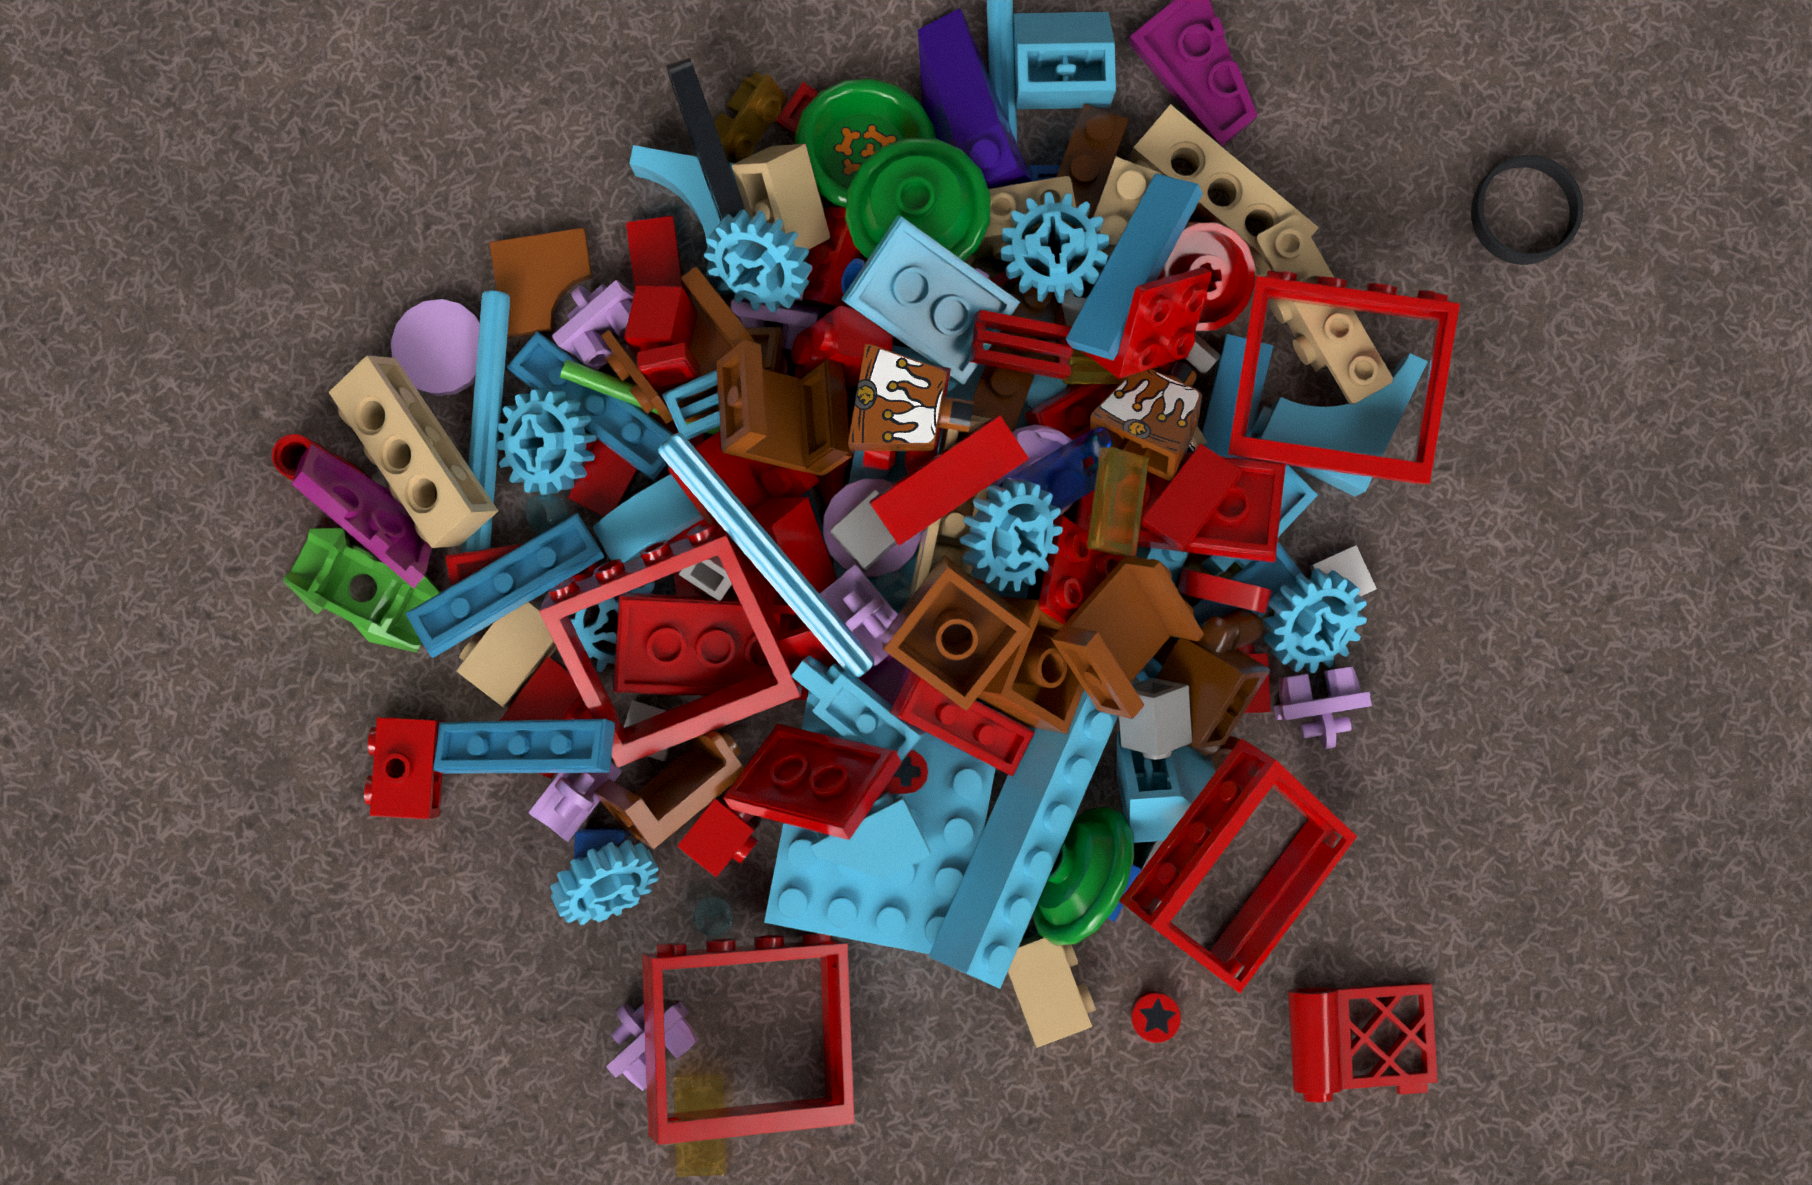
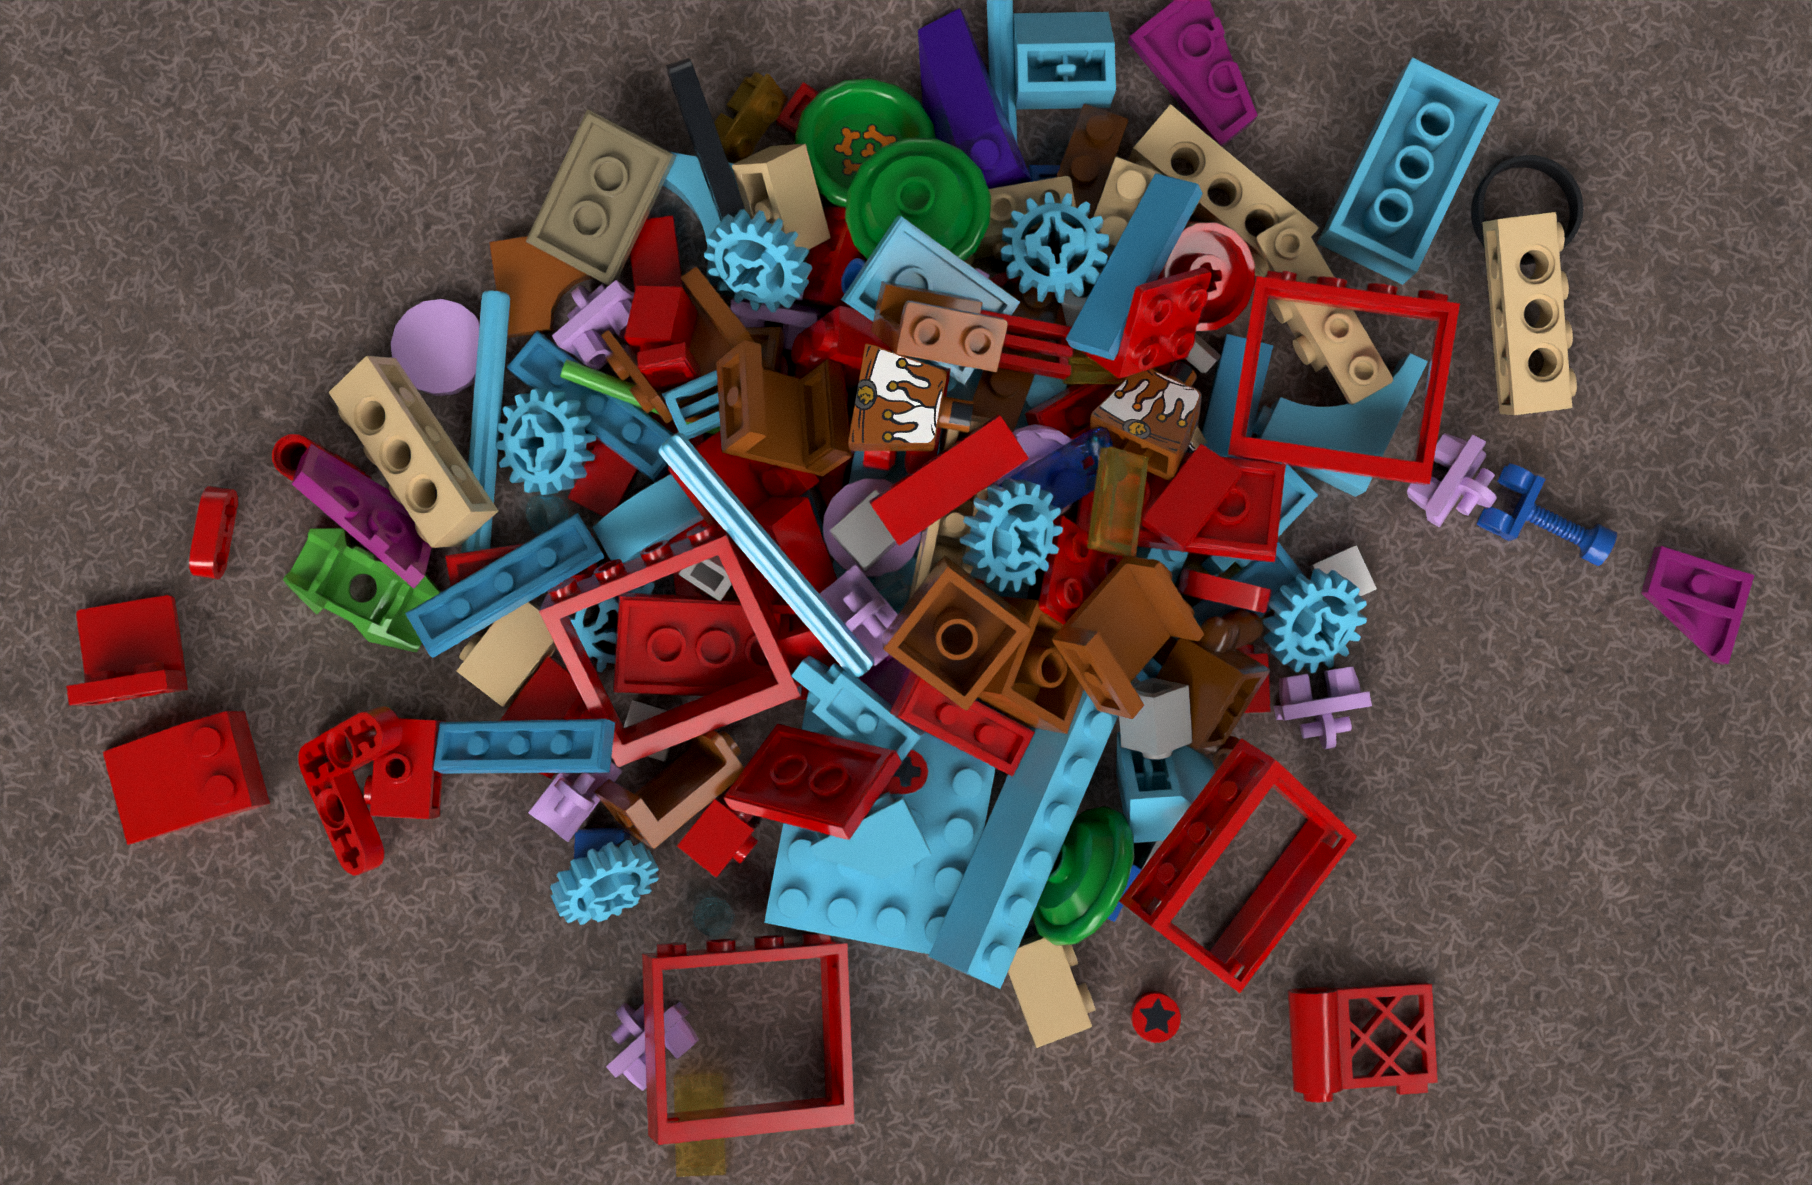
none -> red bracket [66,595,188,706]
none -> red slope [103,711,270,845]
none -> red beam [189,485,238,580]
none -> red beam [298,706,402,876]
none -> dark tan tile [526,109,677,286]
none -> dark orange panel [871,281,1008,372]
none -> medium azure brick [1317,57,1500,285]
none -> lavender hips [1407,433,1497,527]
none -> blue bar [1477,463,1617,566]
none -> tan brick [1482,212,1577,415]
none -> magenta wing [1641,546,1754,665]

